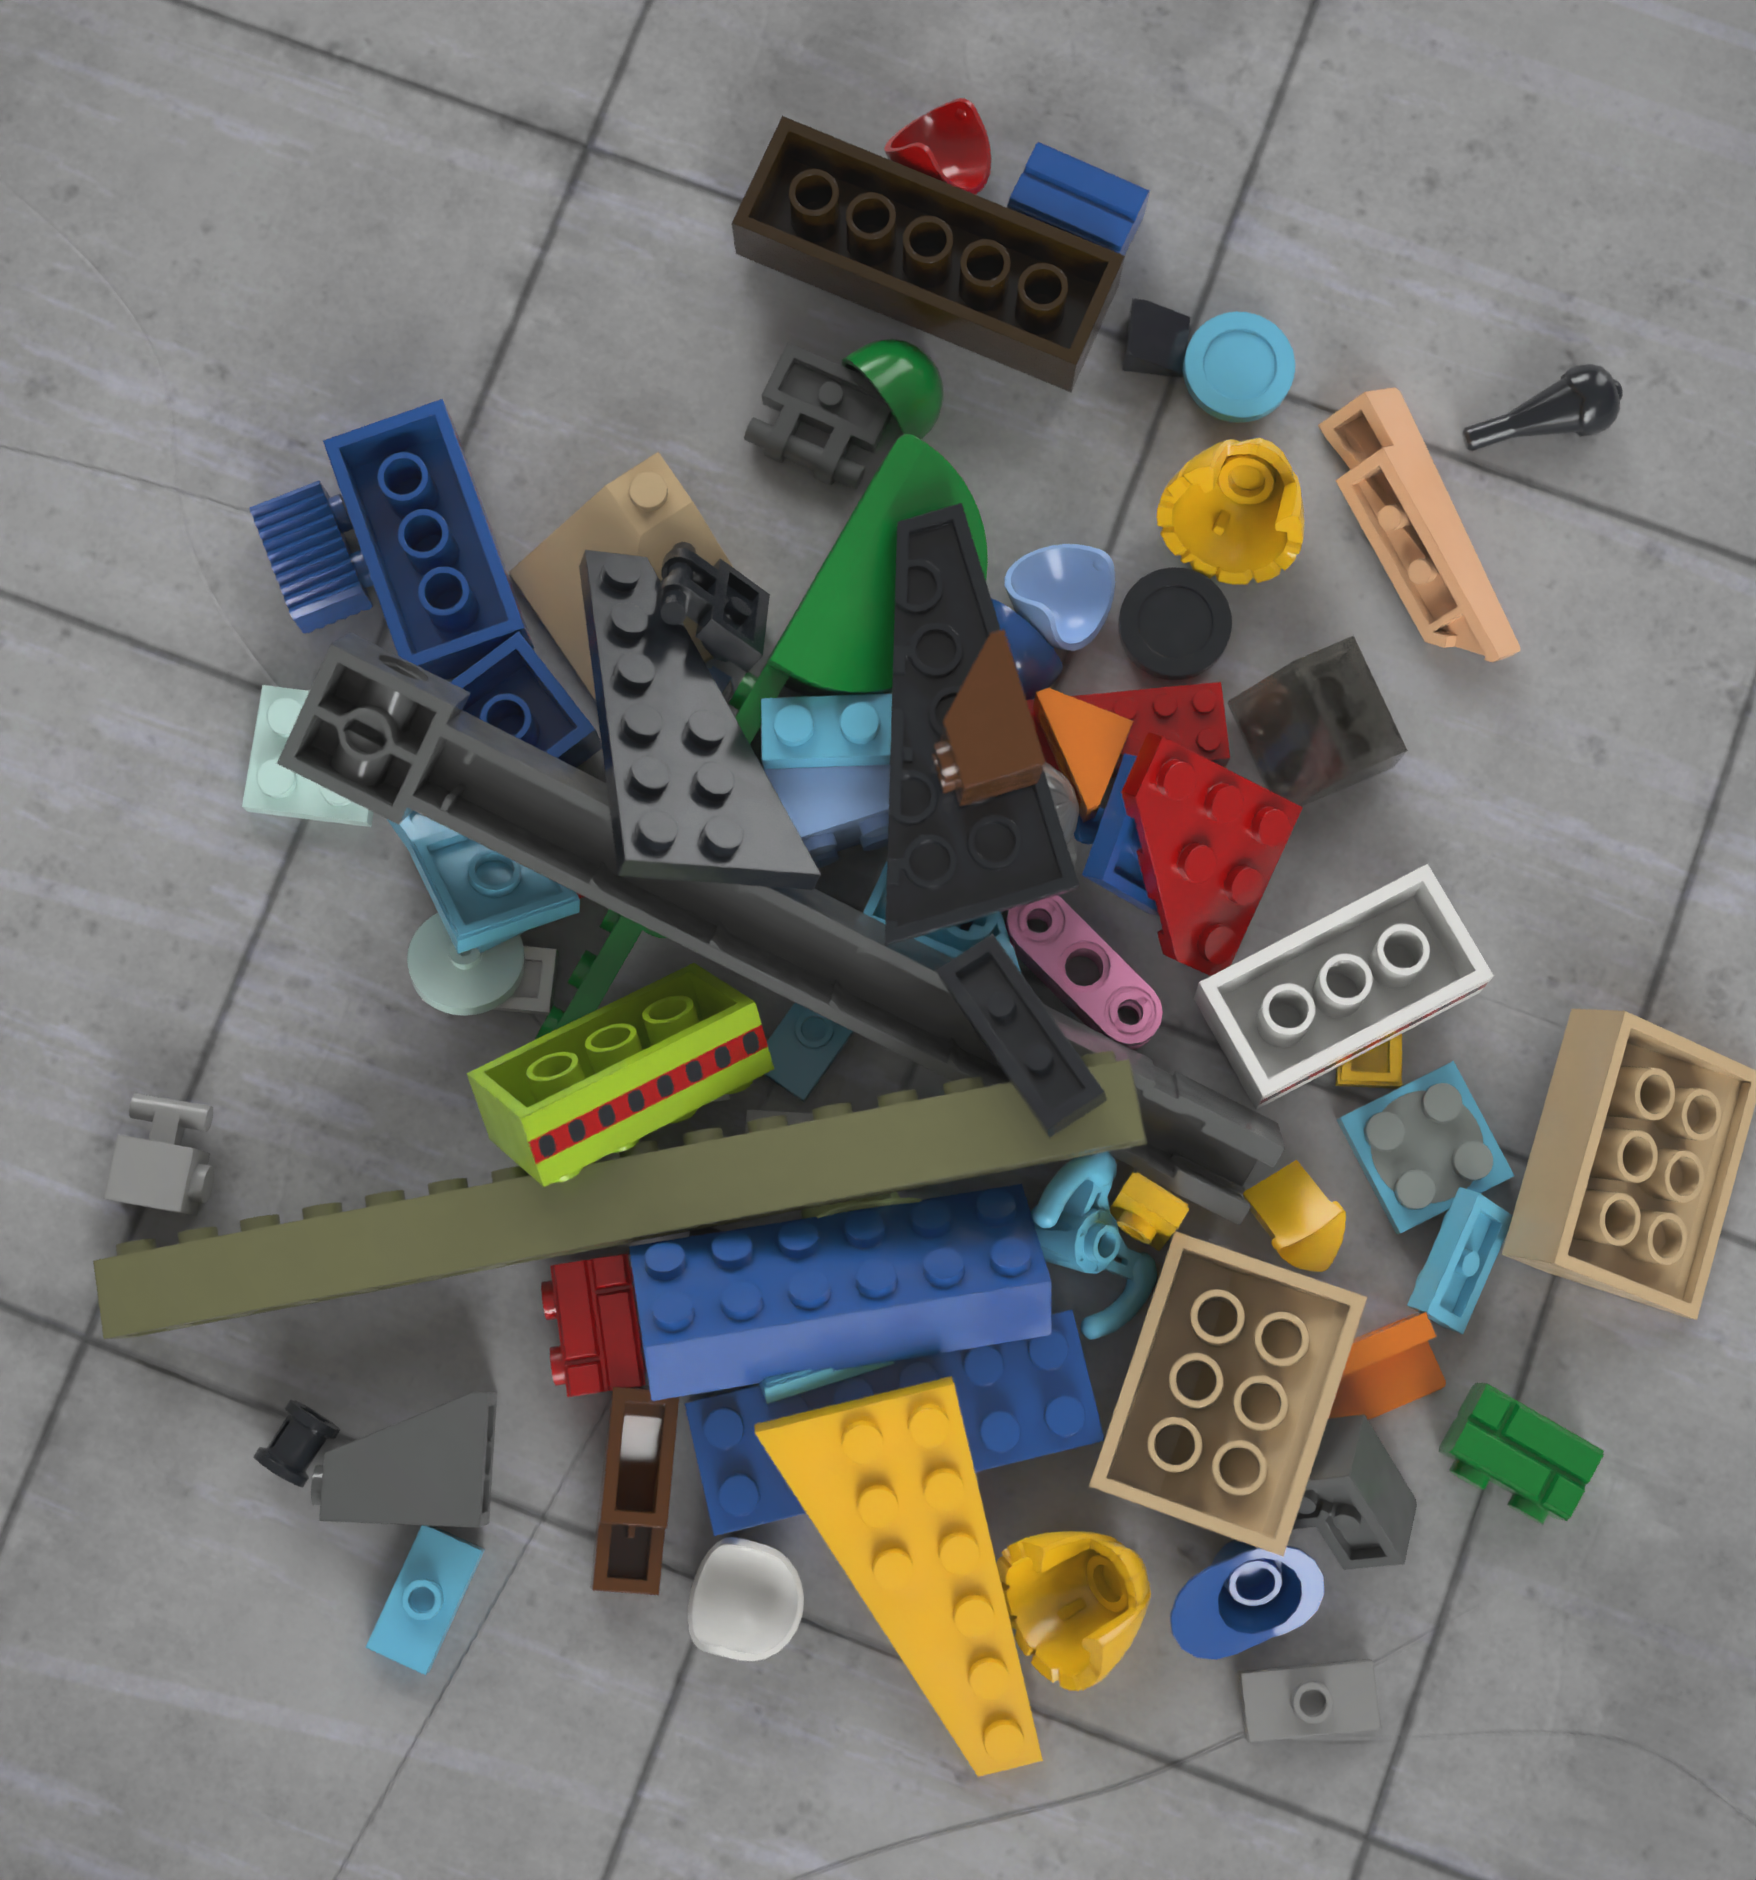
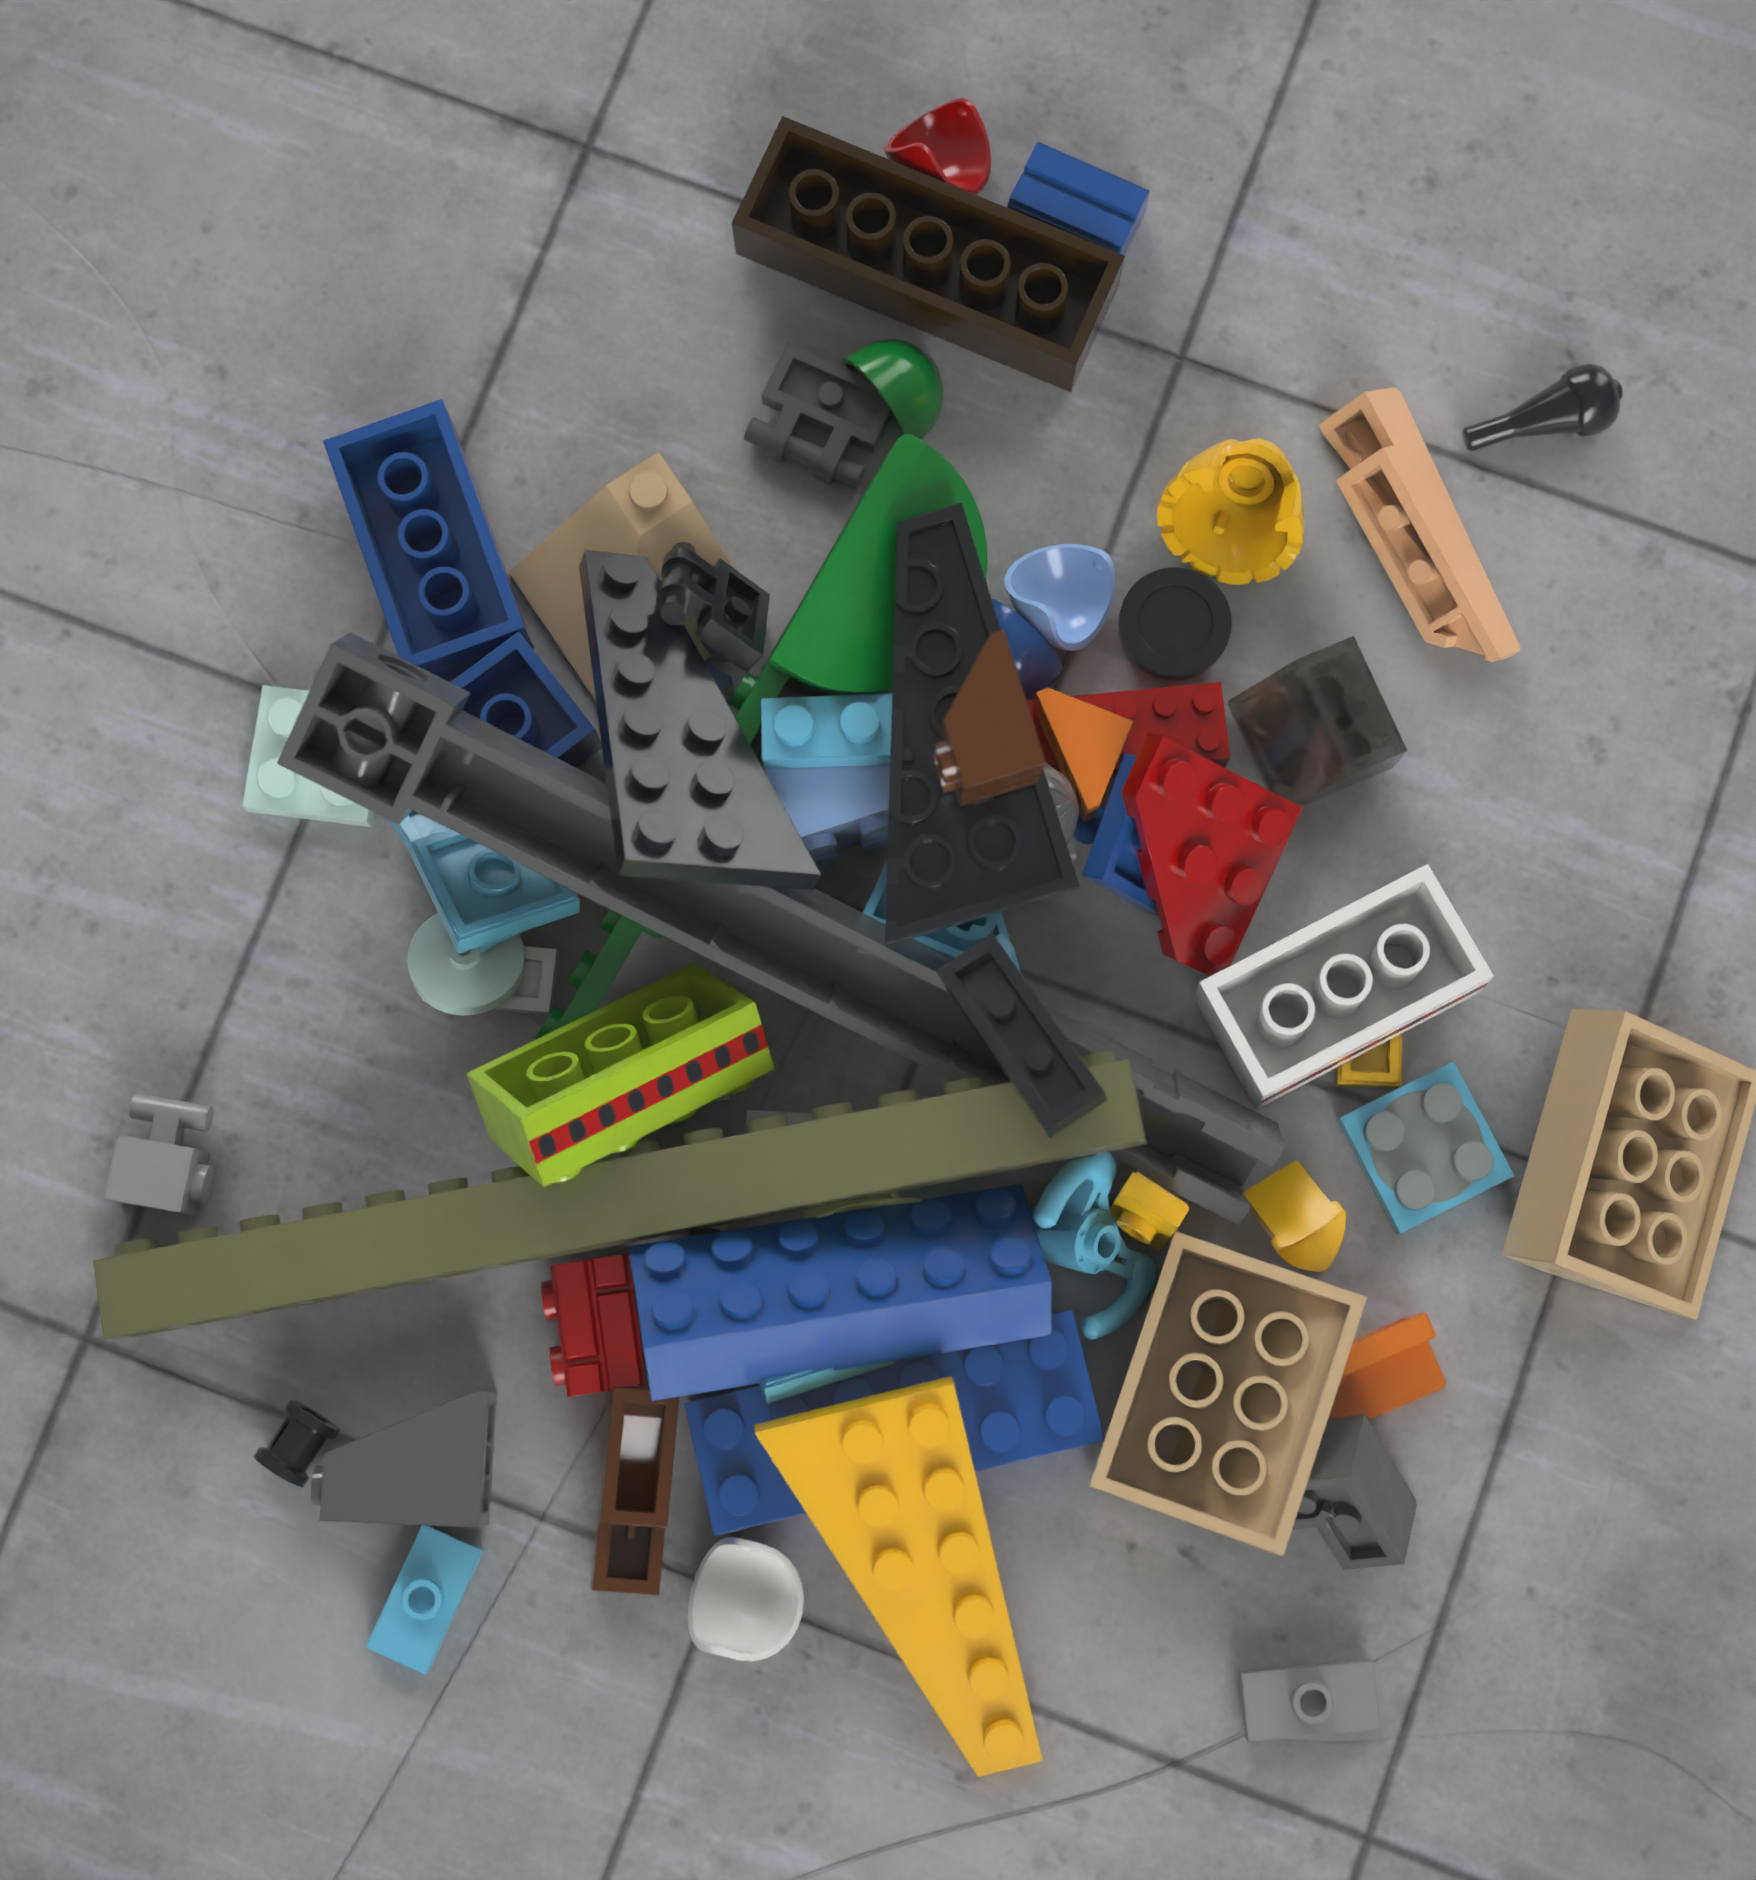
blue brick [249,480,373,633] -> none
medium azure plate [764,1002,854,1103] -> none
yellow hair [997,1531,1151,1691] -> none
bright pink piece [1005,895,1163,1050] -> none
black slope [1123,298,1190,378] -> none
blue piece [1170,1539,1325,1660] -> none
medium azure piece [1183,312,1295,423] -> none
medium azure plate [1407,1187,1513,1334] -> none
green brick [1439,1383,1604,1525] -> none

